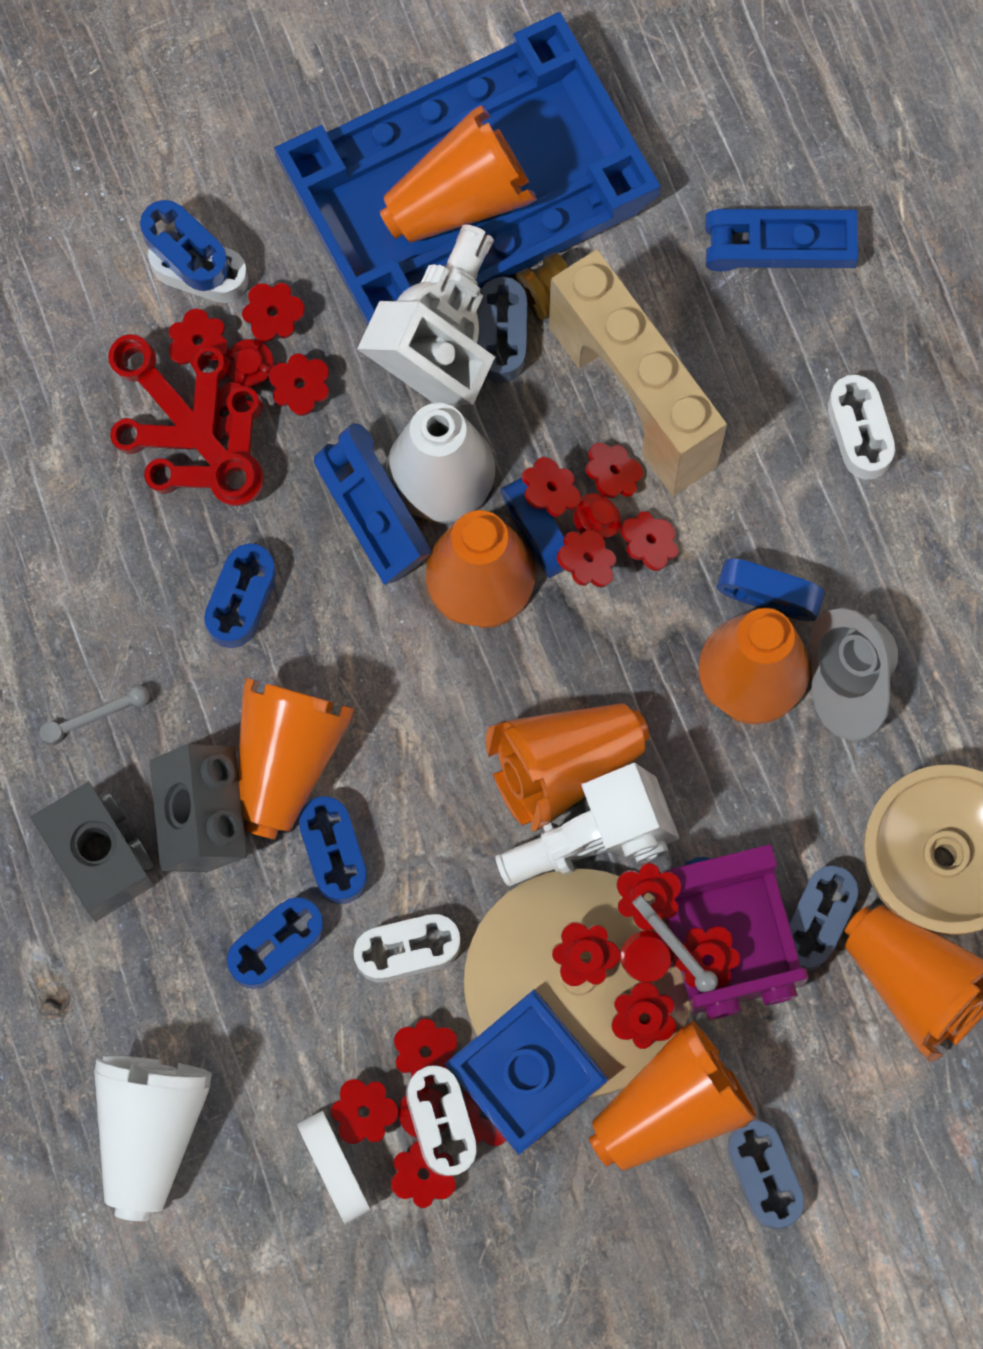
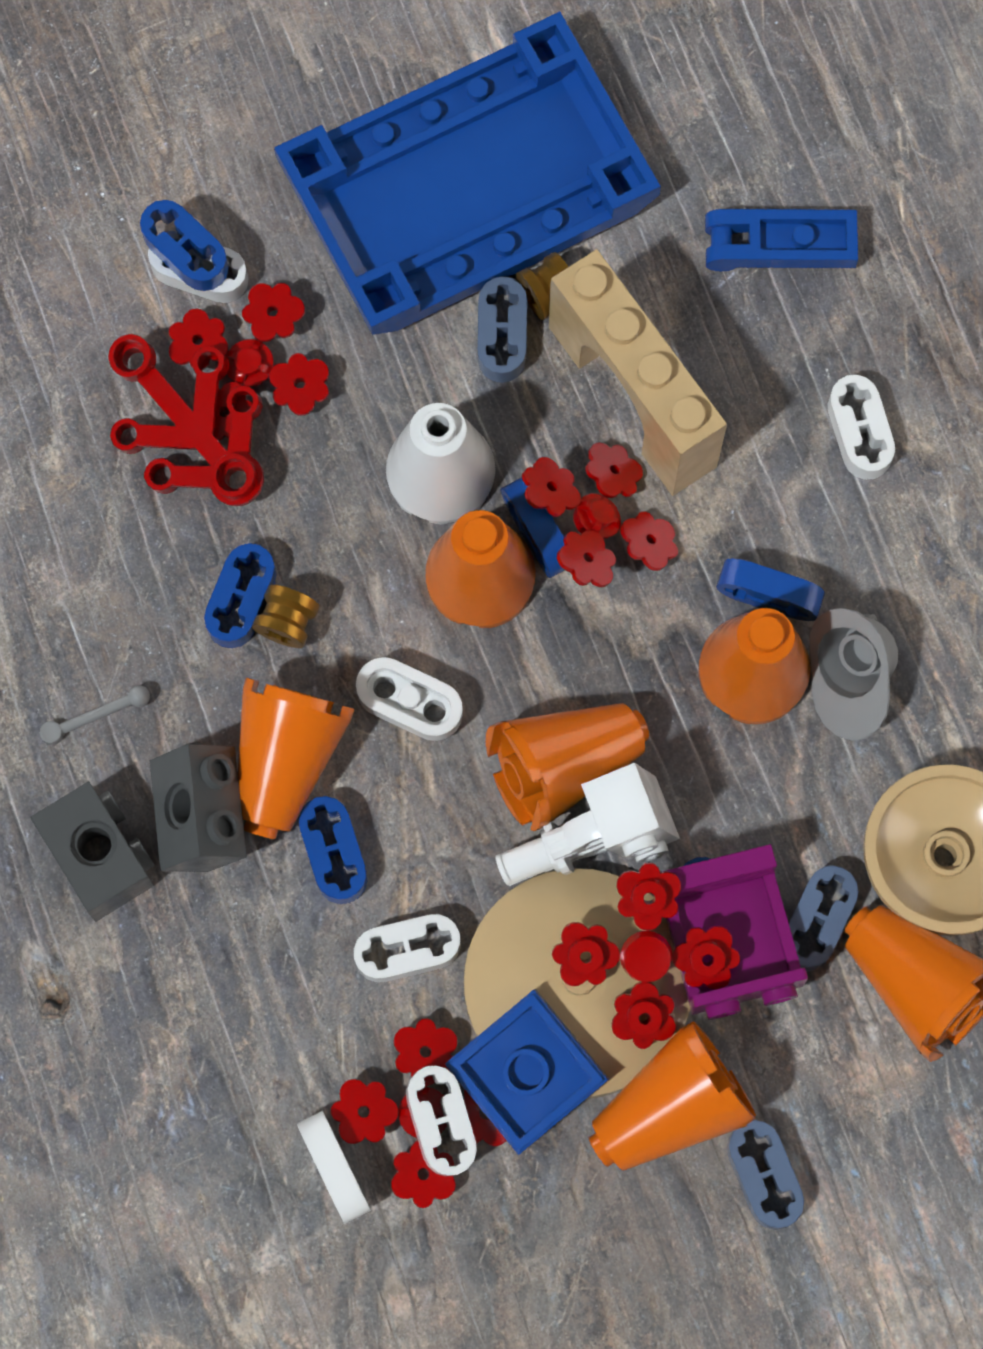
white cone [94,1056,212,1221] -> none
blue beam [227,897,324,989] -> none
blue plate [314,423,433,585] -> none
white brick [357,225,495,405] -> none
orange cone [380,105,537,243] -> none
light grey hinge [632,895,718,993] -> none
none -> pearl gold wheel [252,585,320,648]
none -> white plate [356,657,463,741]

